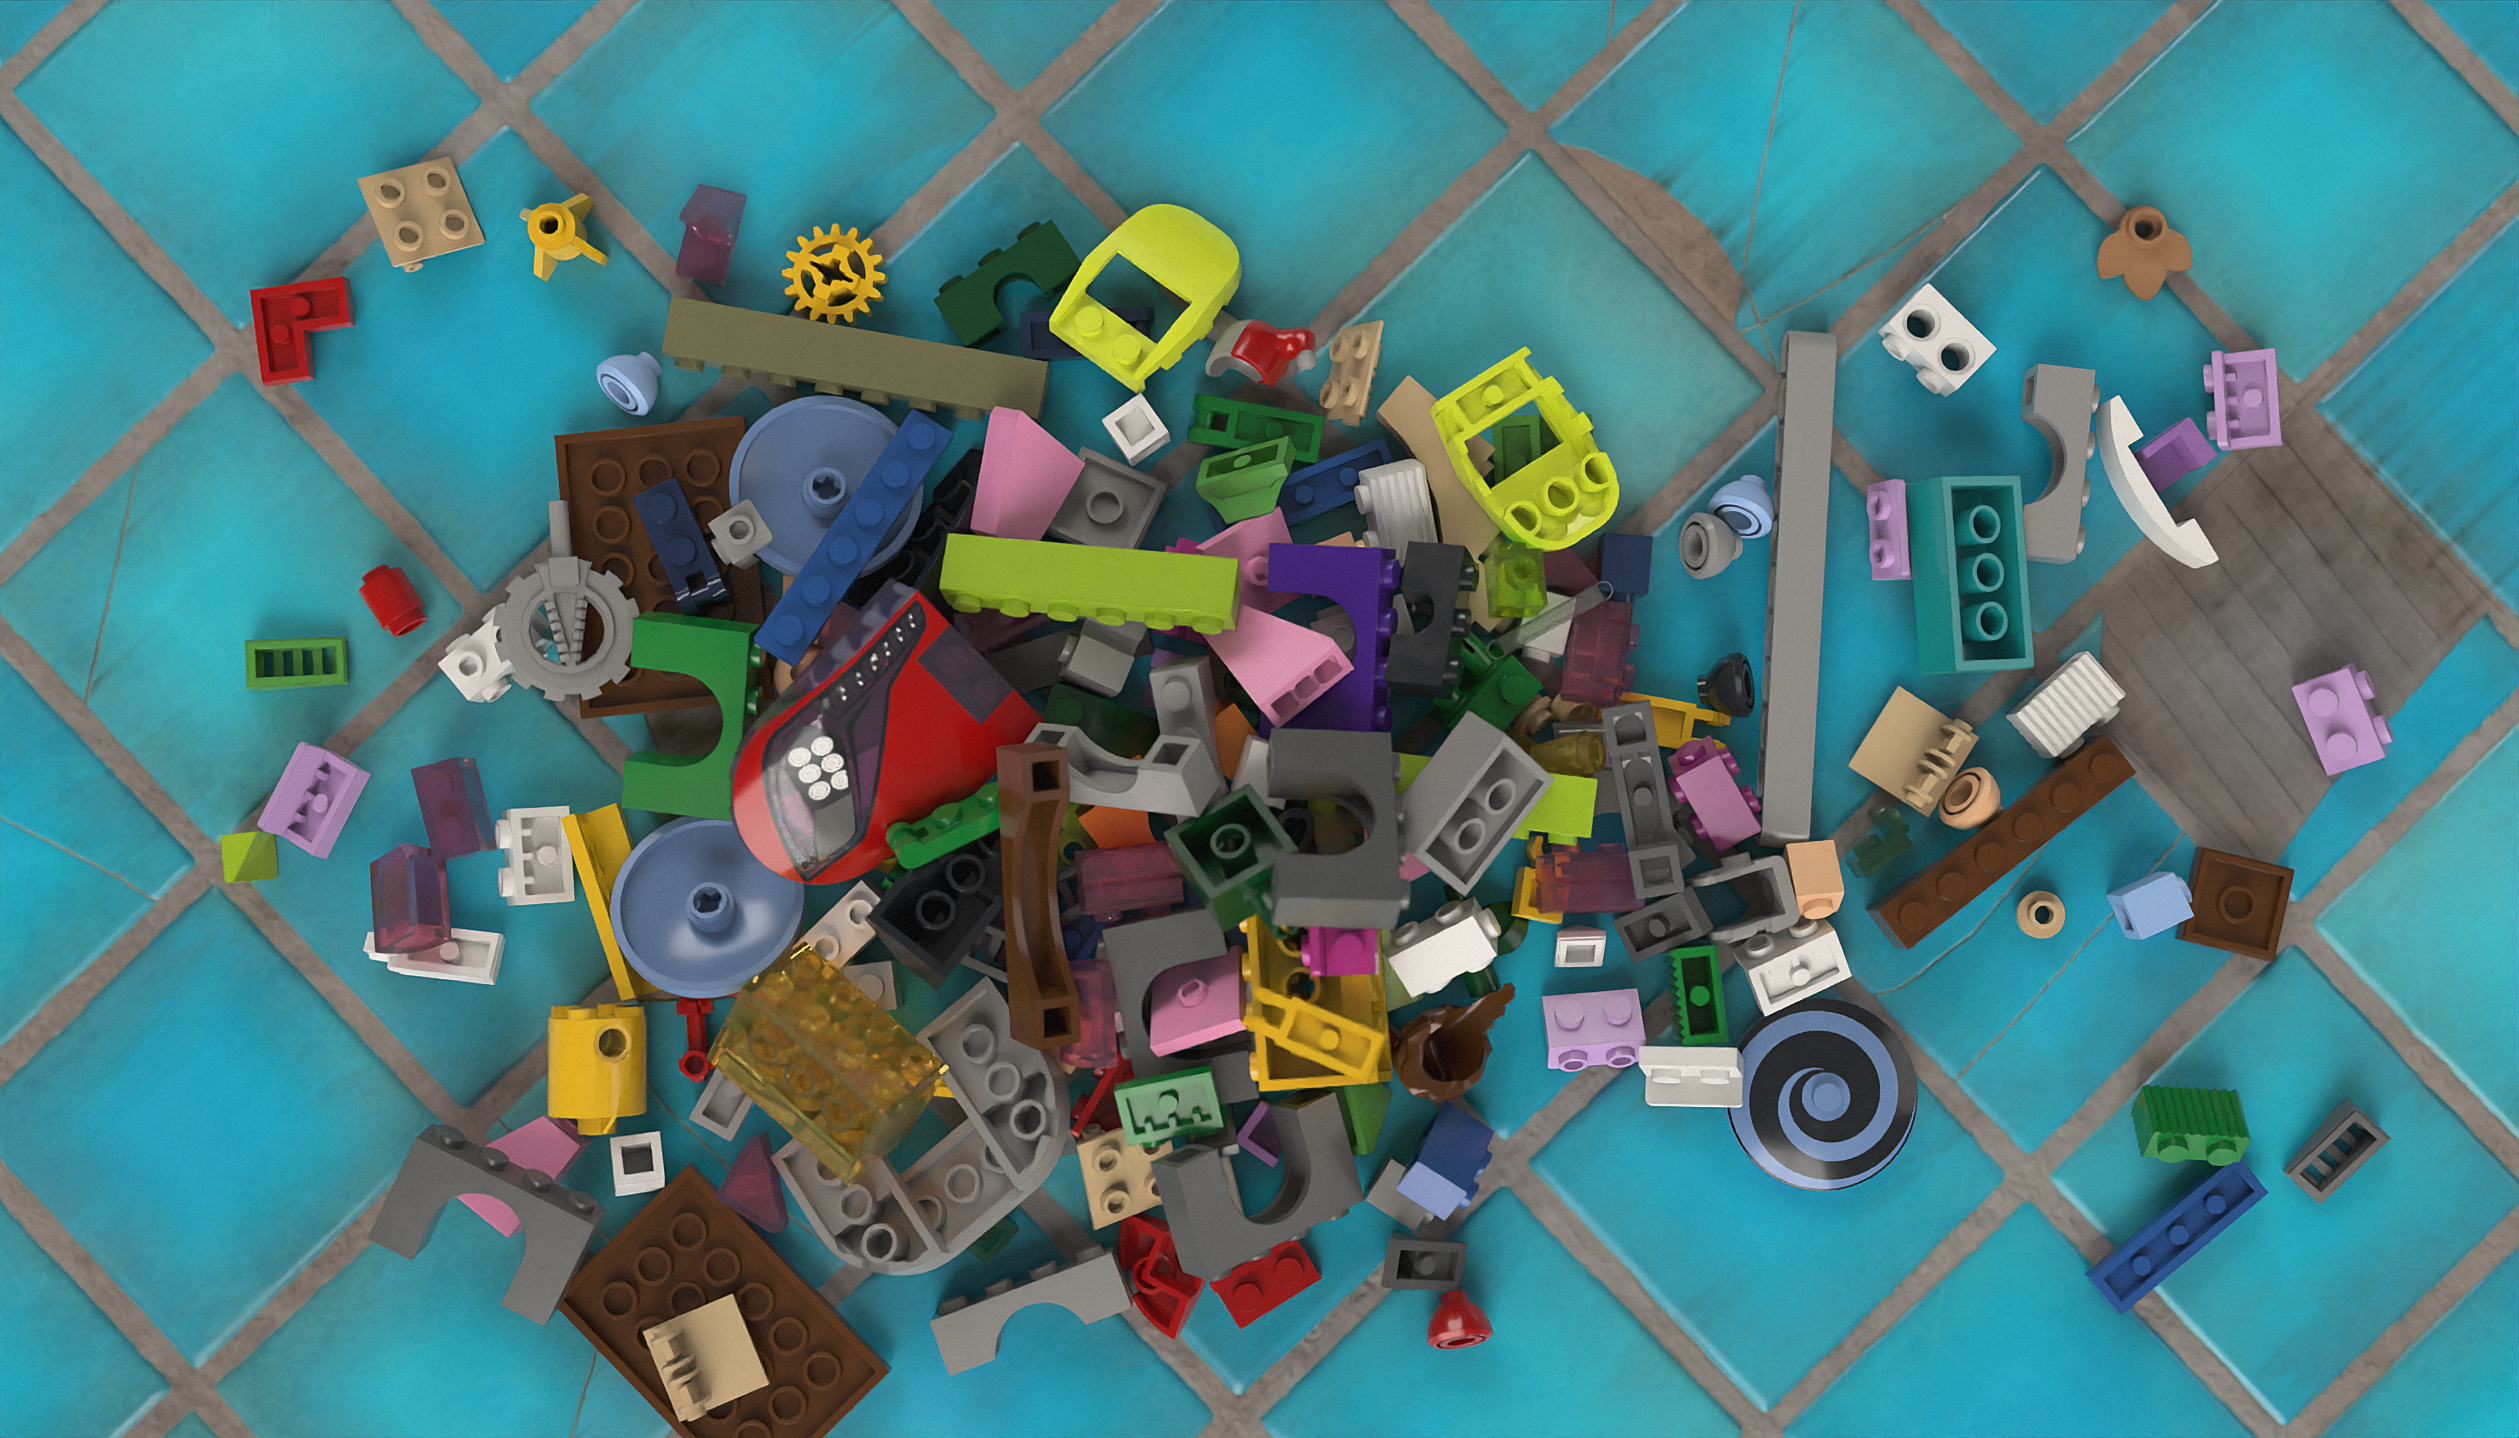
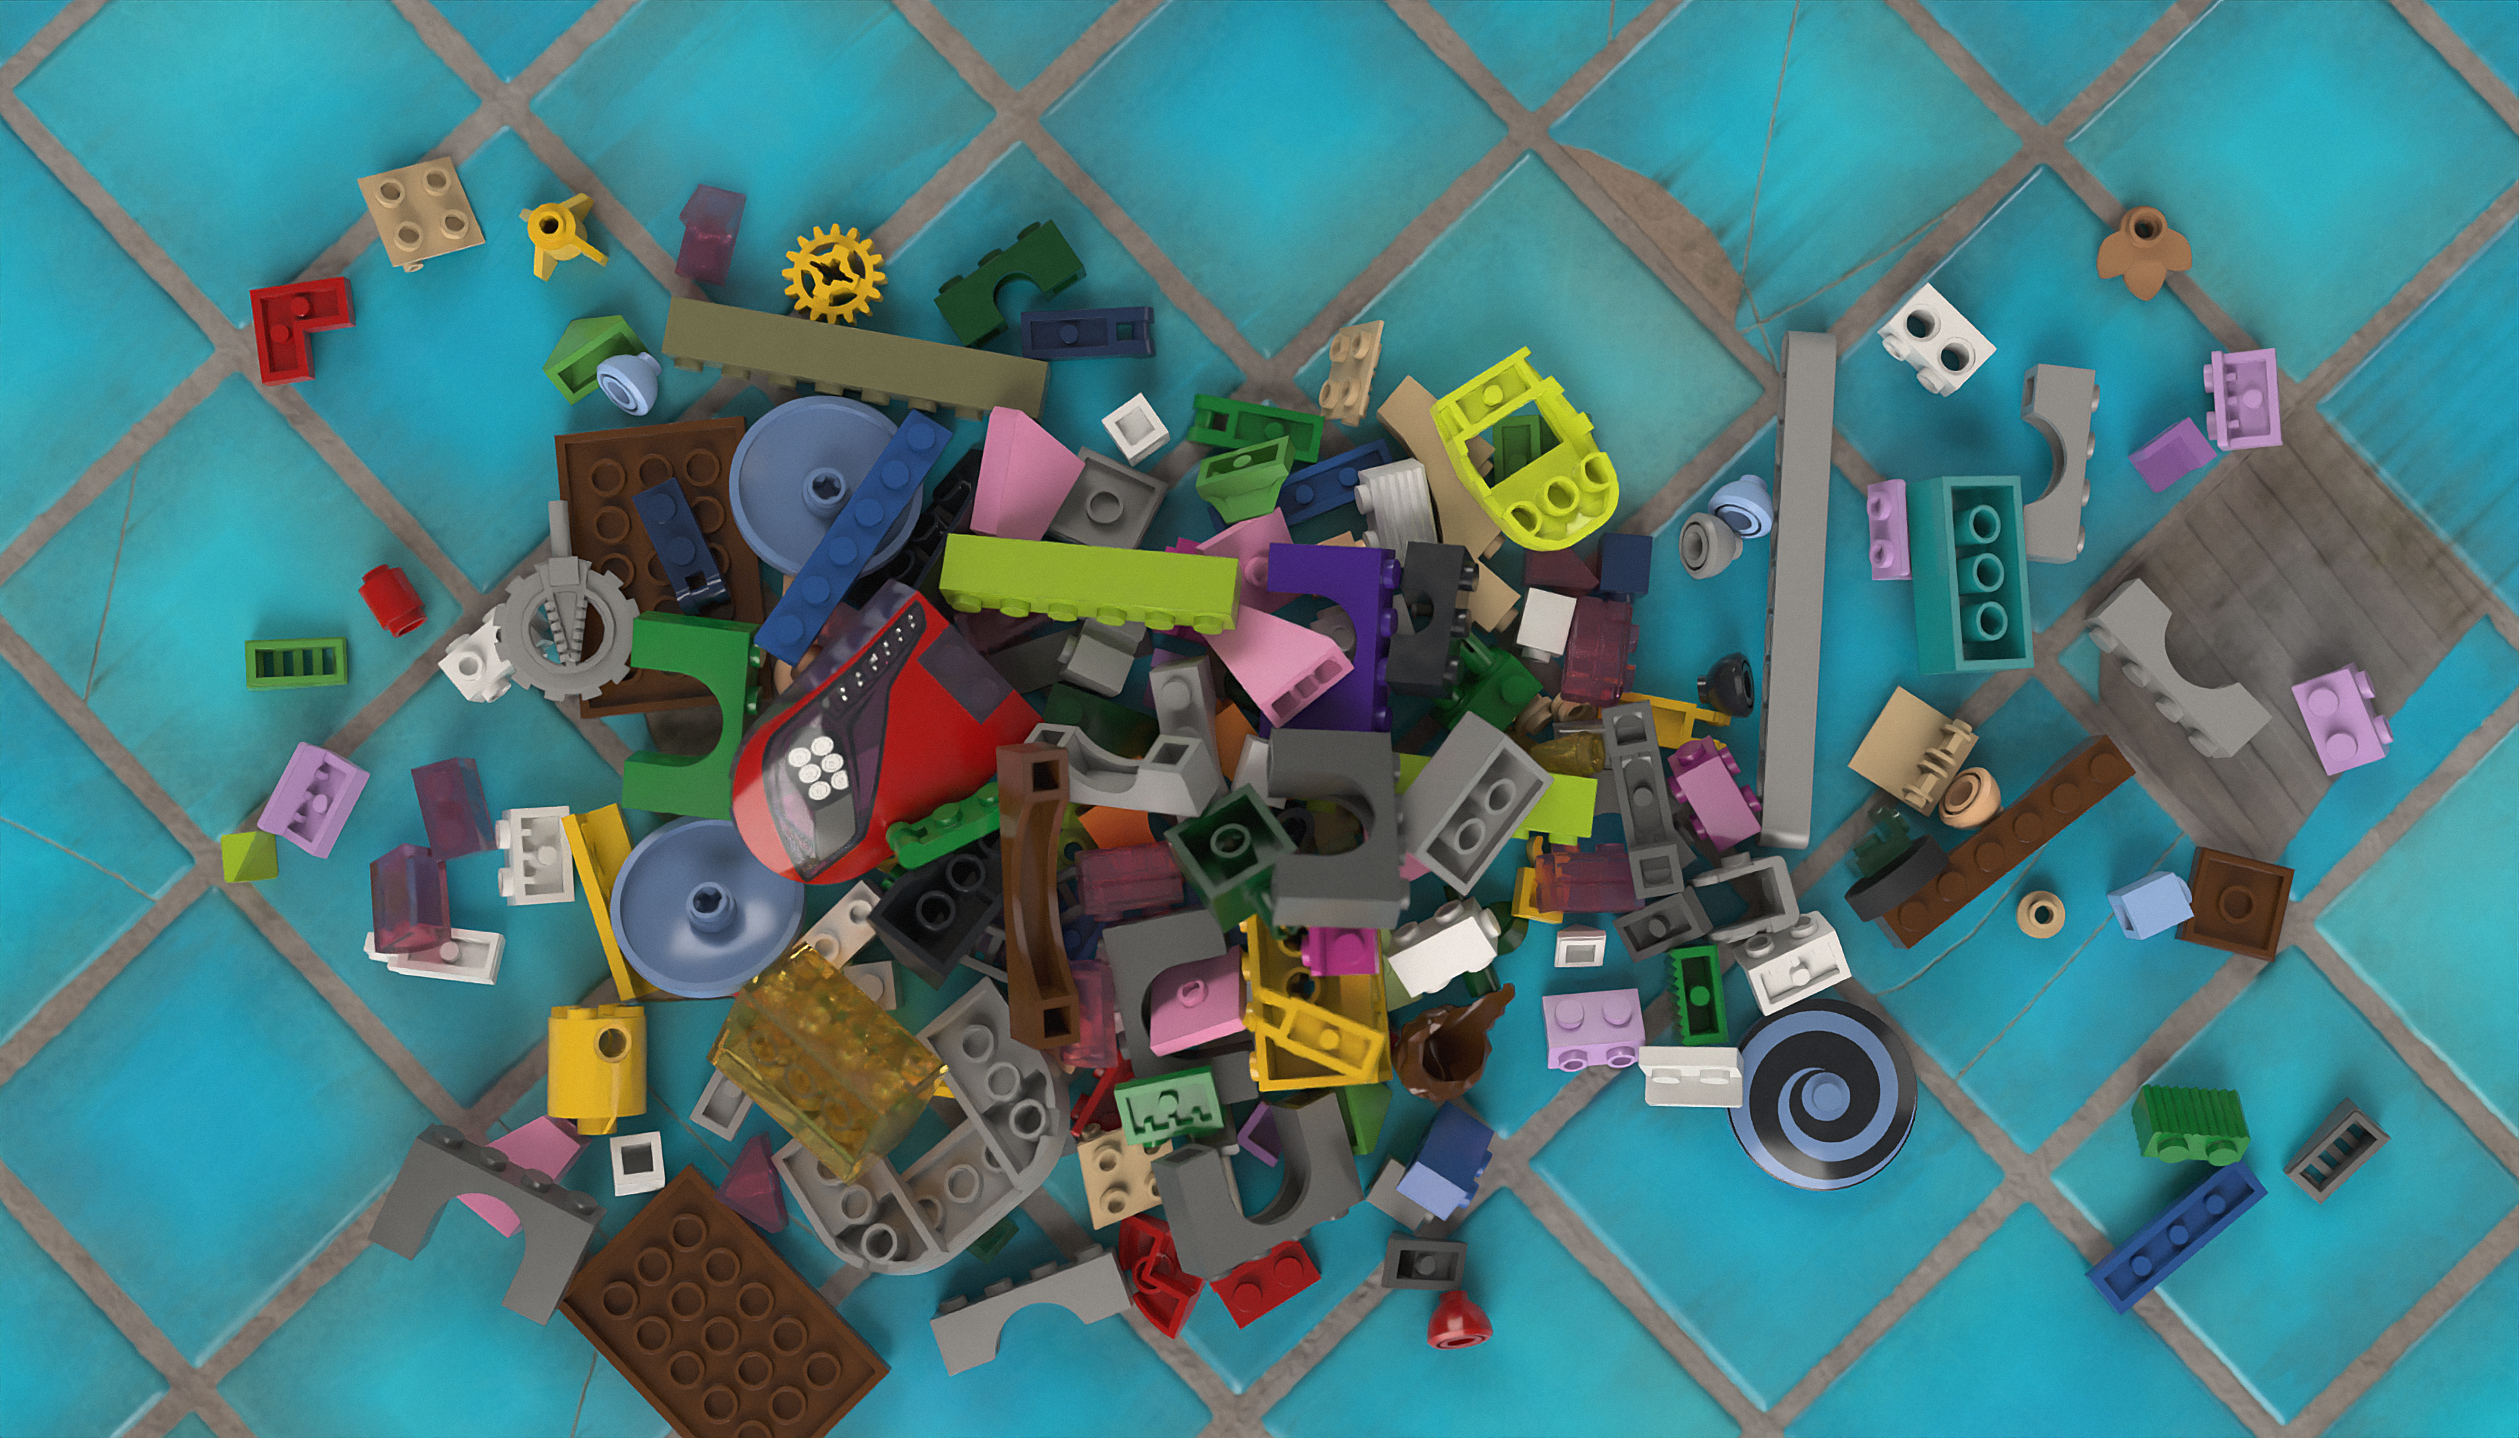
tan hinge [643,1293,770,1422] -> none
red bar [676,996,719,1082] -> none
light grey bracket [708,499,775,570] -> none
neon yellow slope [1049,204,1242,394] -> none
piece [1186,309,1317,386] -> none
clear neon green brick [1484,542,1548,618] -> none
light grey piece [1487,581,1613,659] -> none
light nougat brick [1782,840,1845,919] -> none
white brick [2006,651,2126,759] -> none
white slope [2095,395,2219,569] -> none
none -> bright green slope [542,315,650,406]
none -> black tyre [1844,834,1949,922]
none -> light grey arch [2083,578,2273,758]

